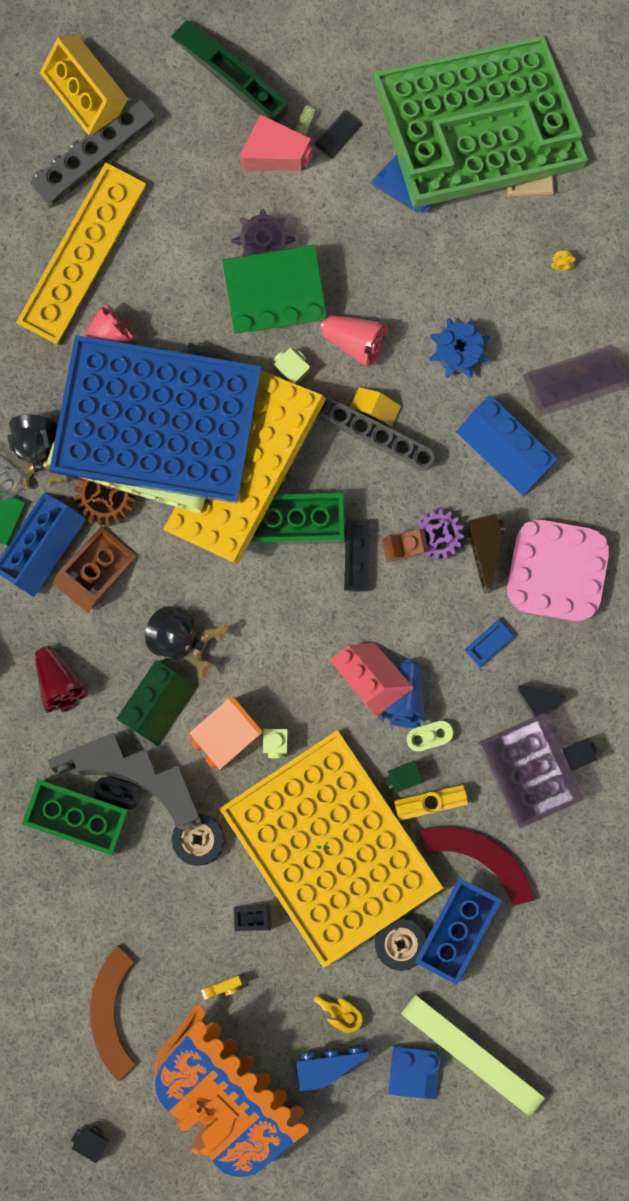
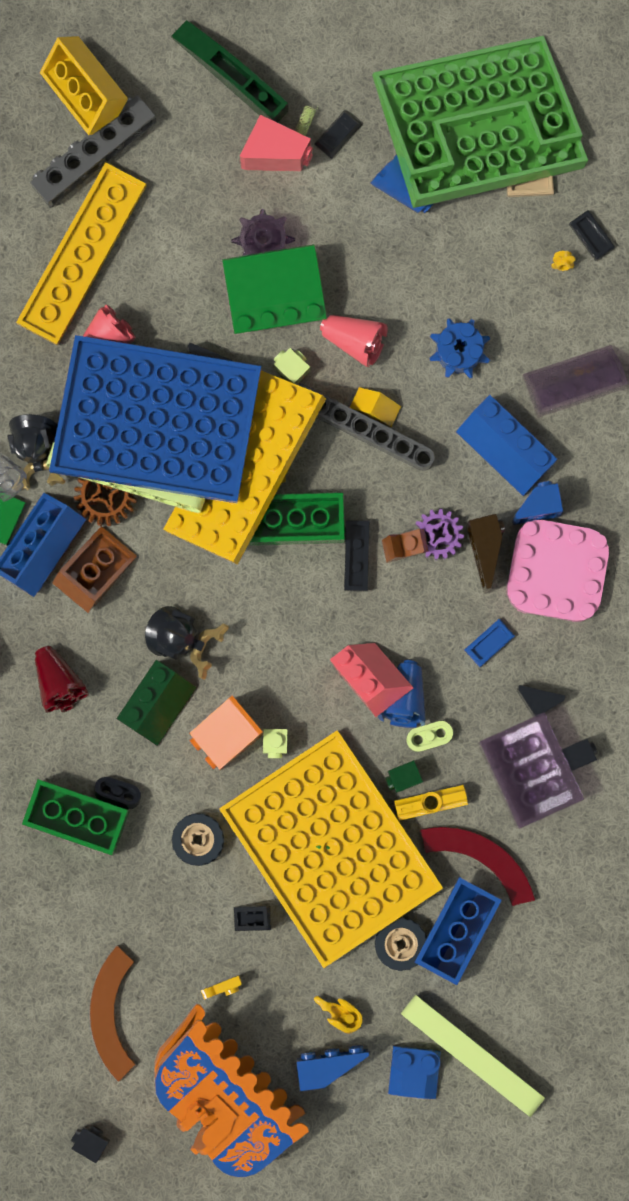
dark grey arch [48,733,201,832] -> none
none -> blue slope [512,481,563,525]
none -> black tile [569,210,615,261]

